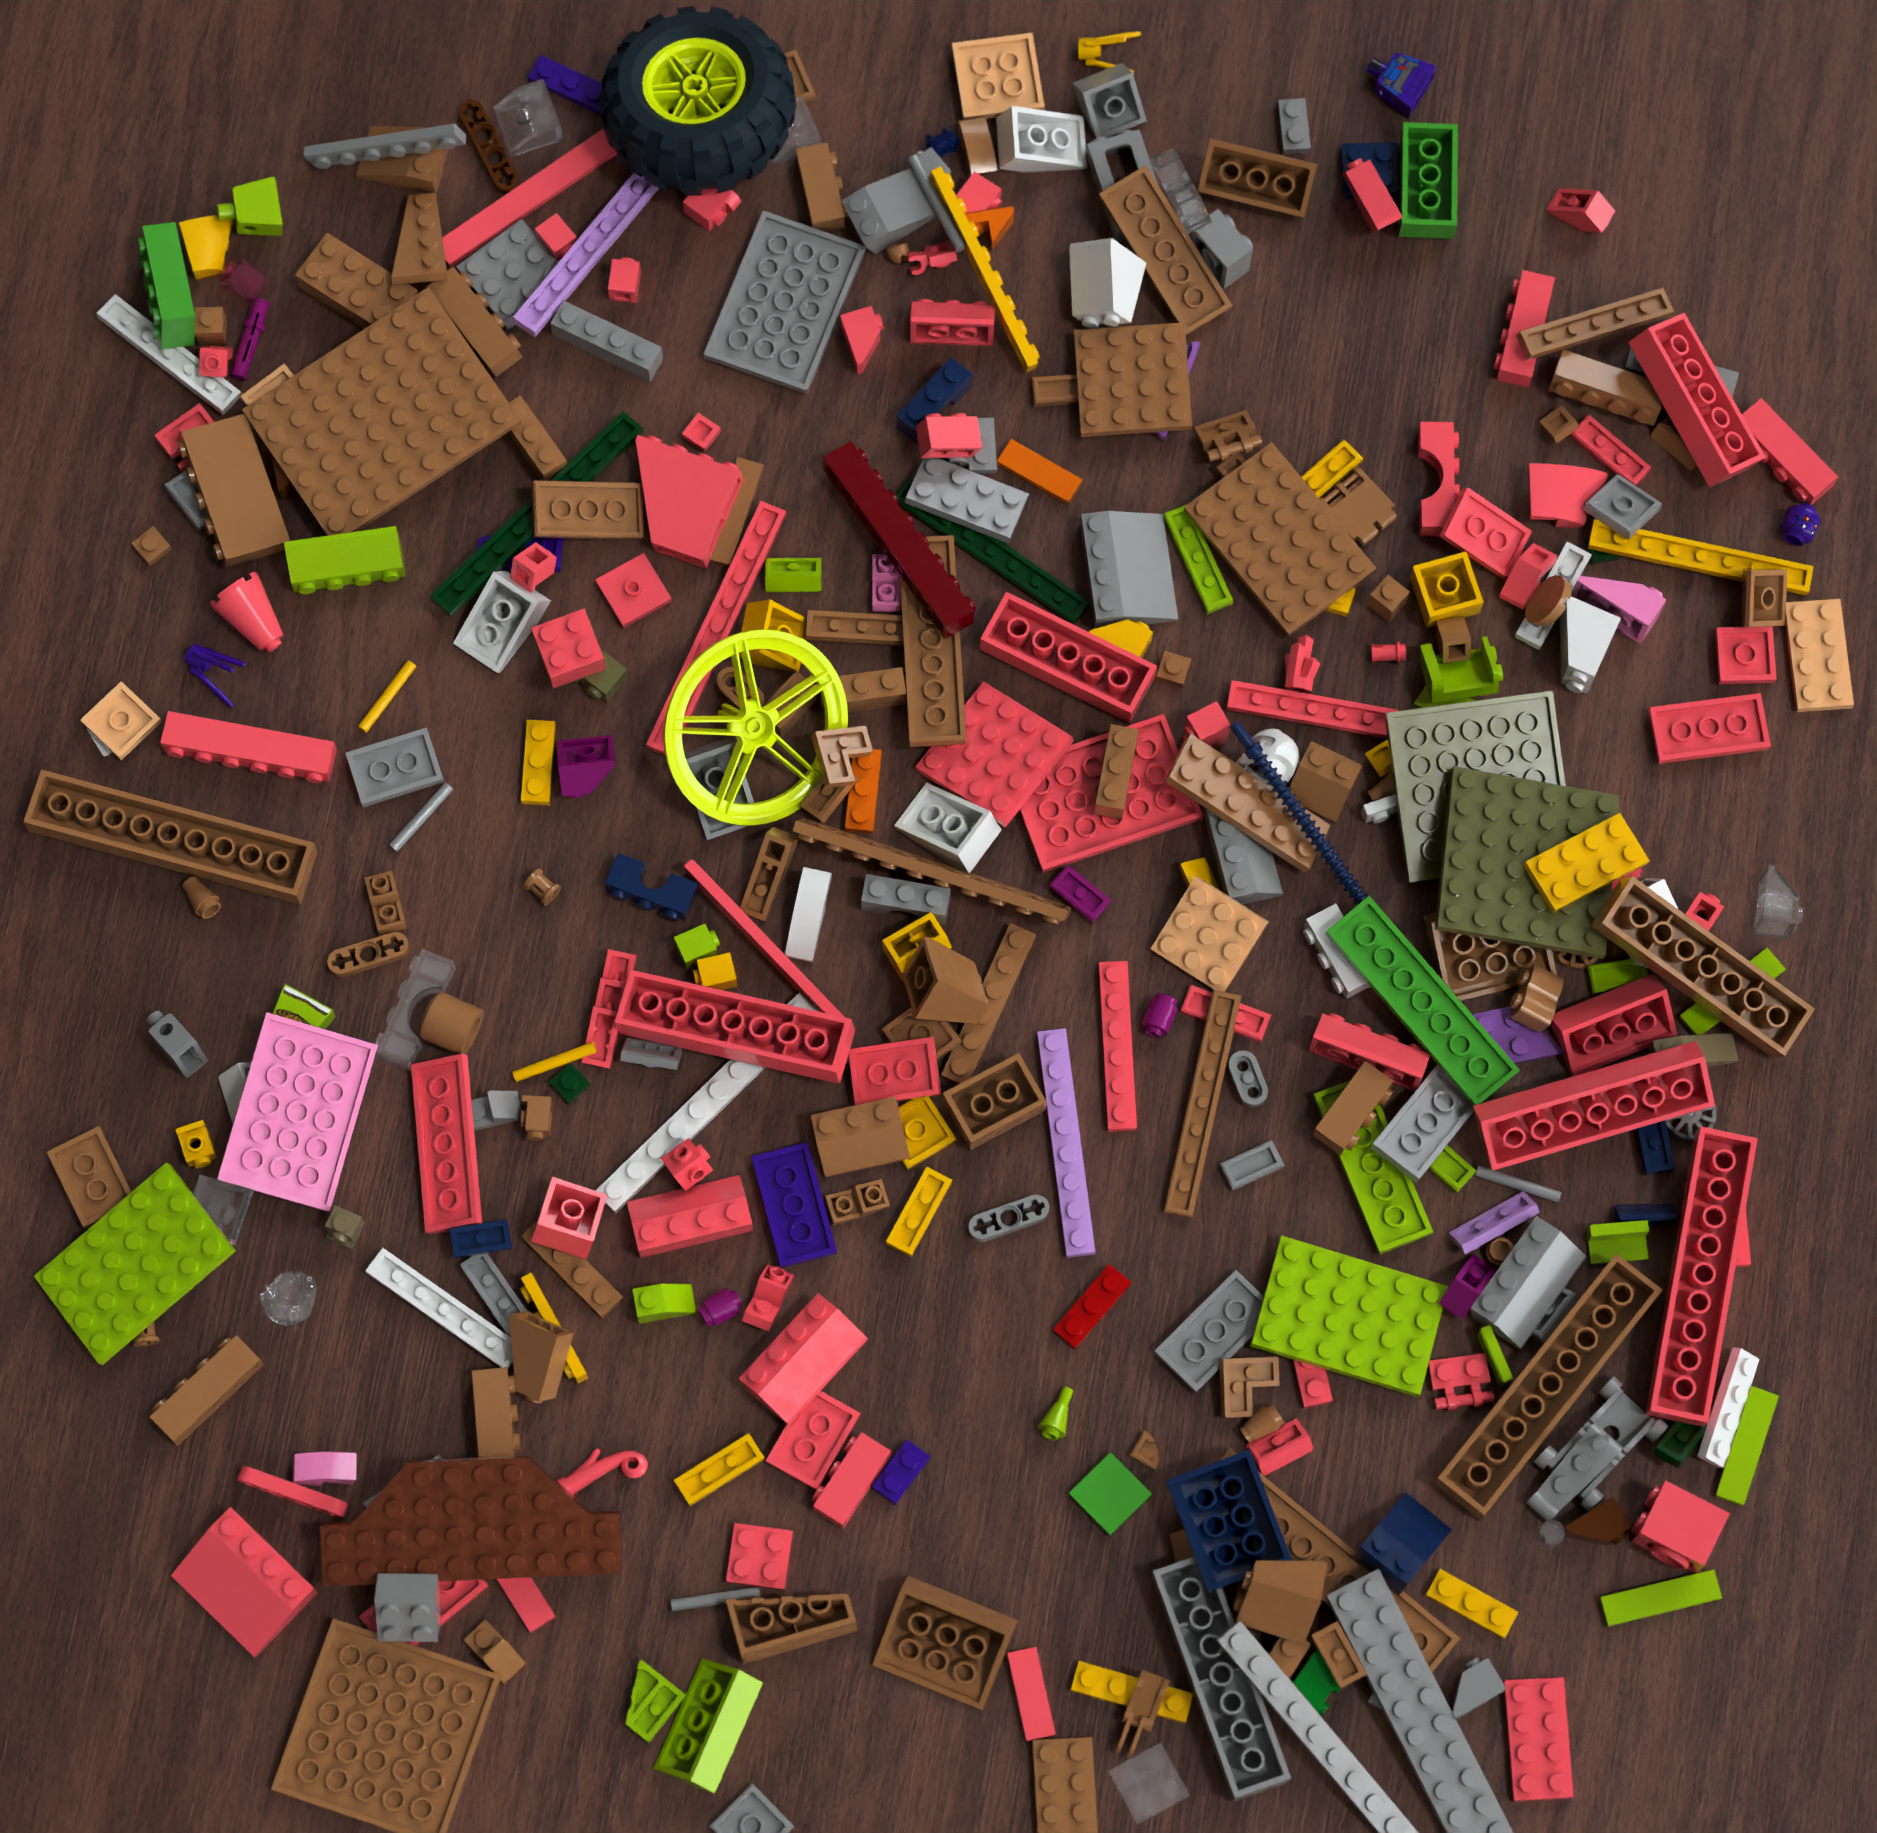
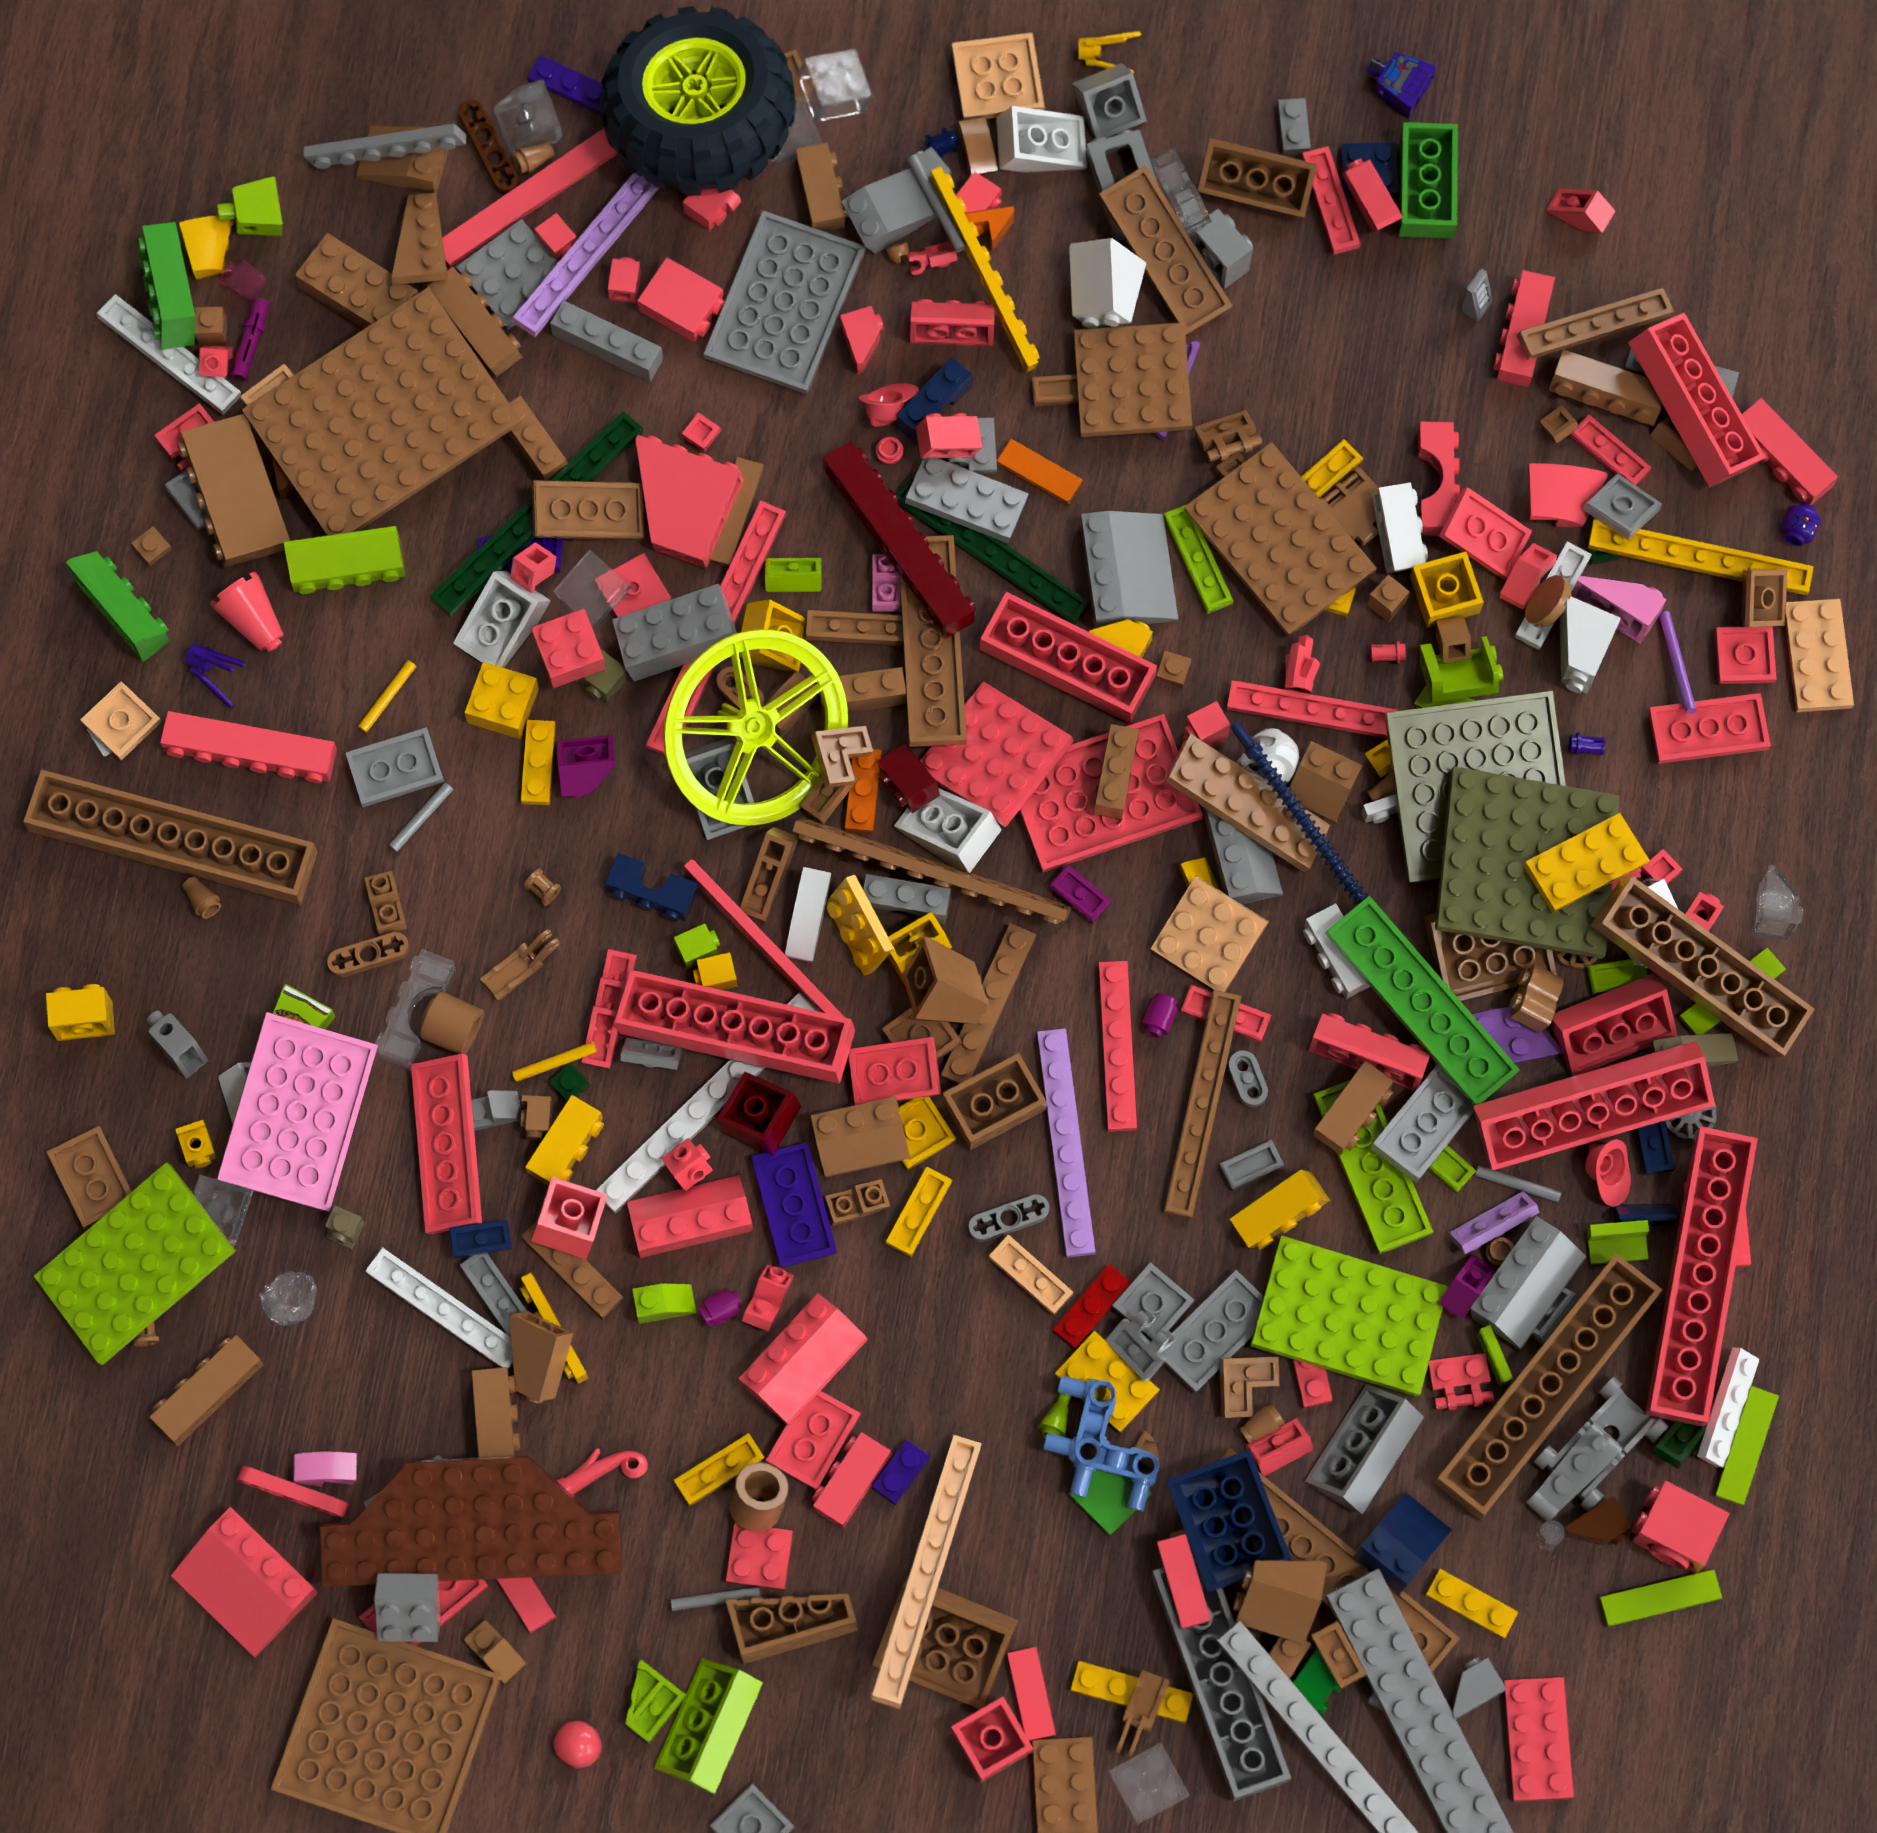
none -> yellow brick [46,984,115,1041]
none -> bright green slope [66,551,169,662]
none -> yellow brick [465,662,539,740]
none -> medium nougat arm [480,929,560,1000]
none -> medium nougat cone [511,142,554,174]
none -> yellow brick [525,1095,604,1186]
none -> clear tile [553,550,631,629]
none -> coral hair [553,1720,602,1769]
none -> light grey brick [612,584,736,681]
none -> coral brick [637,257,725,344]
none -> dark red brick [716,1071,801,1155]
none -> medium nougat piece [730,1463,788,1532]
none -> clear brick [798,49,872,122]
none -> yellow plate [826,875,894,976]
none -> coral piece [859,383,919,427]
none -> light nougat plate [871,1435,982,1709]
none -> coral plate [876,437,903,464]
none -> dark red brick [877,743,940,814]
none -> coral brick [951,1697,1033,1782]
none -> light nougat plate [989,1235,1074,1315]
none -> medium blue pin [1044,1376,1159,1512]
none -> yellow plate [1055,1331,1160,1434]
none -> light grey plate [1105,1309,1176,1381]
none -> light grey plate [1112,1262,1195,1341]
none -> coral tile [1157,1534,1211,1629]
none -> yellow wedge [1230,1170,1331,1250]
none -> coral plate [1302,146,1360,255]
none -> light grey slope [1305,1384,1424,1515]
none -> white brick [1371,482,1428,574]
none -> light grey slope [1461,269,1492,321]
none -> dark purple pin [1568,733,1606,755]
none -> coral piece [1585,1139,1631,1207]
none -> coral plate [1641,849,1683,884]
none -> medium lavender bar [1659,611,1697,714]

